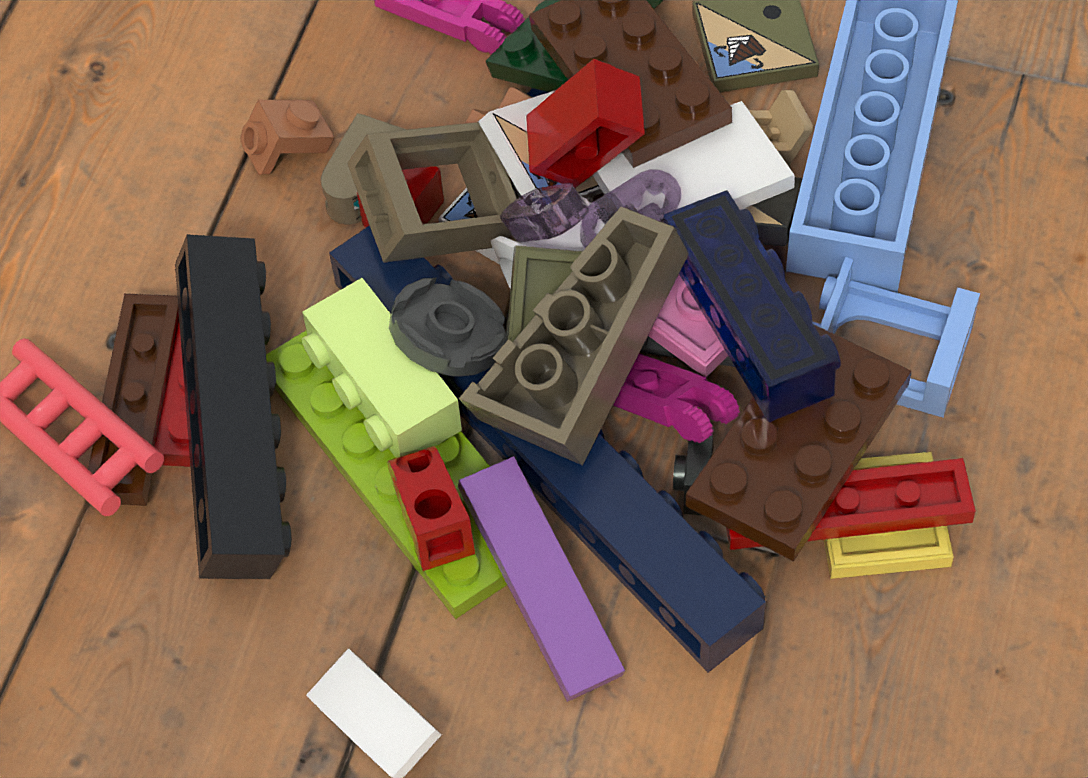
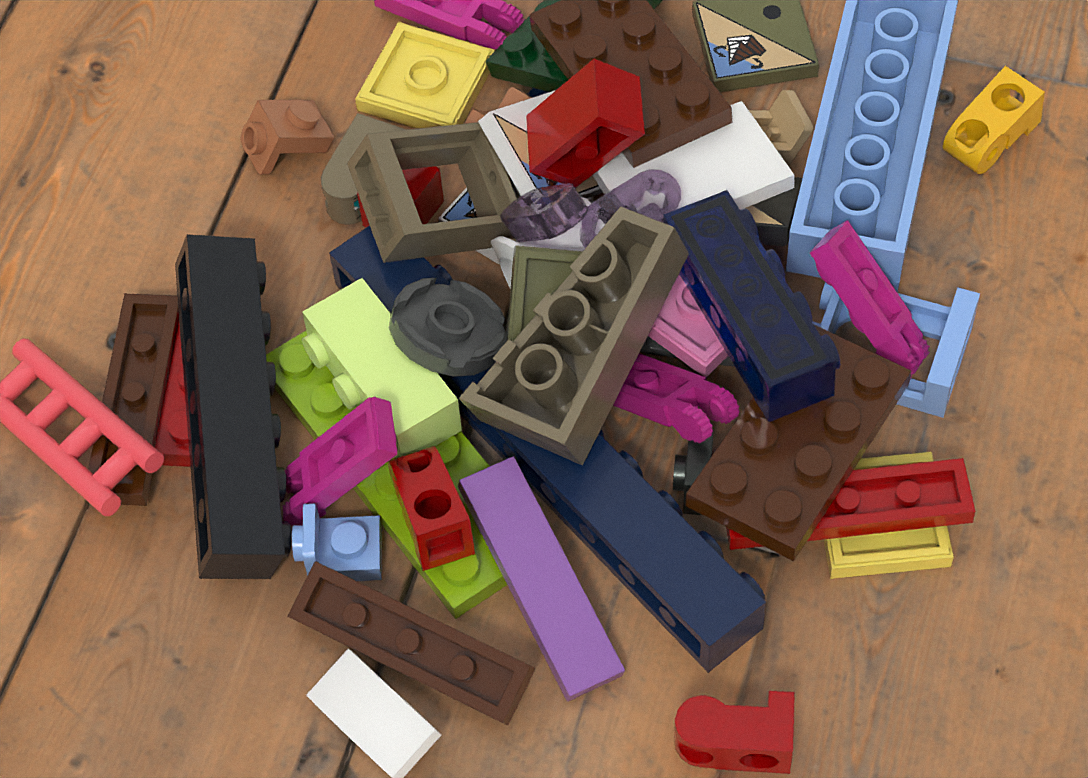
none -> dark pink hinge [282,396,397,526]
none -> reddish brown plate [287,561,536,725]
none -> light blue bracket [292,503,382,581]
none -> light yellow tile [355,22,495,129]
none -> red leg [674,691,795,774]
none -> dark pink hinge [810,220,930,379]
none -> yellow leg [942,66,1045,175]

